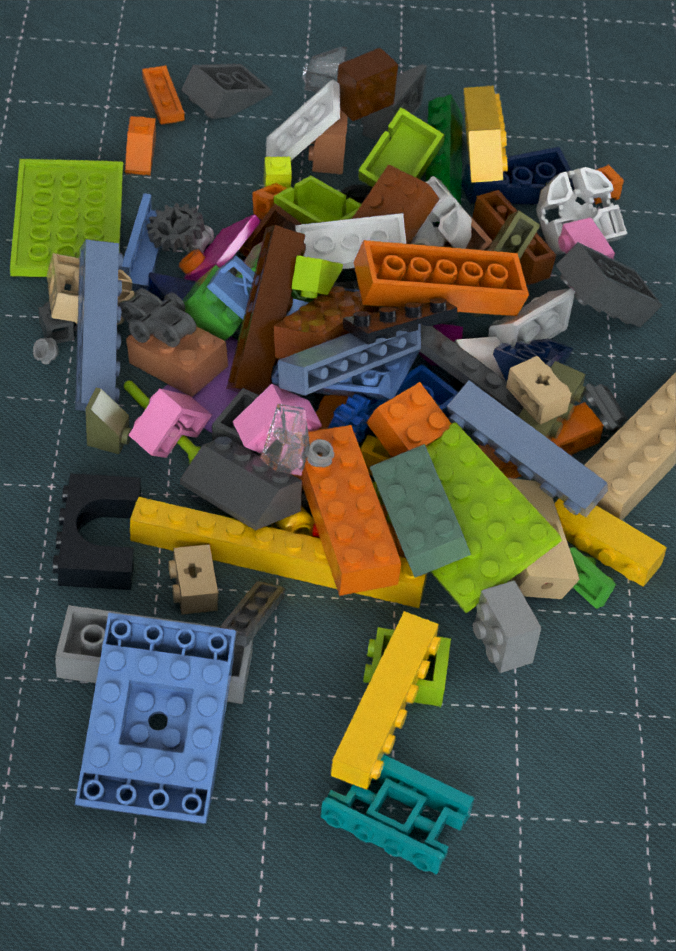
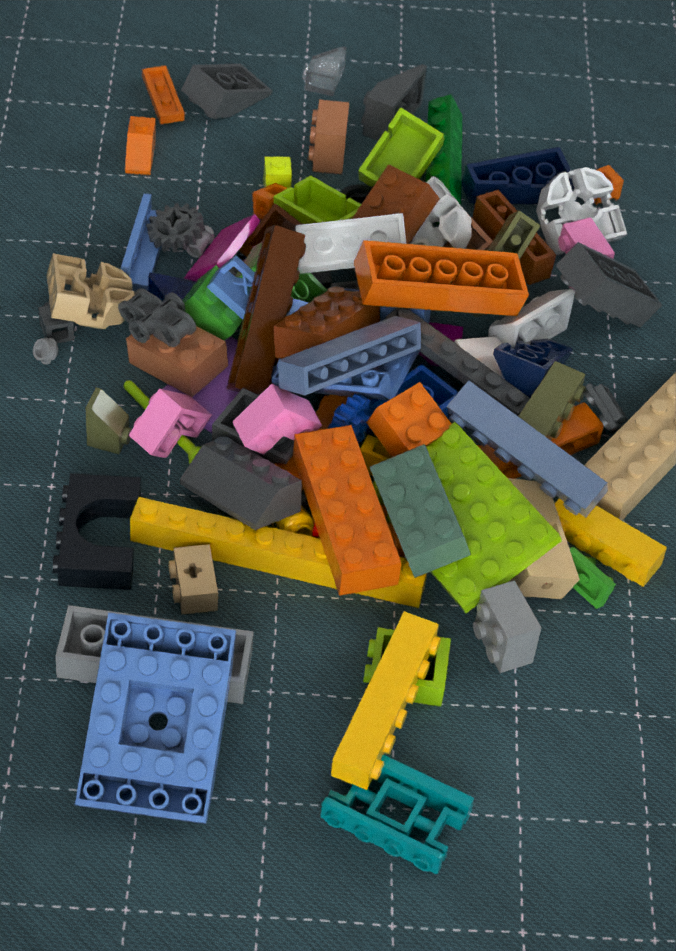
lime plate [10,159,123,277] -> none
sand blue brick [75,240,123,411] -> none
orange tile [179,249,205,274] -> none
dark grey tile [219,581,285,647] -> none
clear slope [260,404,310,475] -> none
white tile [266,80,340,160] -> none
lime slope [291,255,343,299] -> none
light grey plate [305,439,334,467] -> none
reddish brown brick [337,47,398,121] -> none
black wing [343,298,457,345] -> none
yellow brick [464,86,508,183] -> none
tan brick [506,356,572,425] -> none

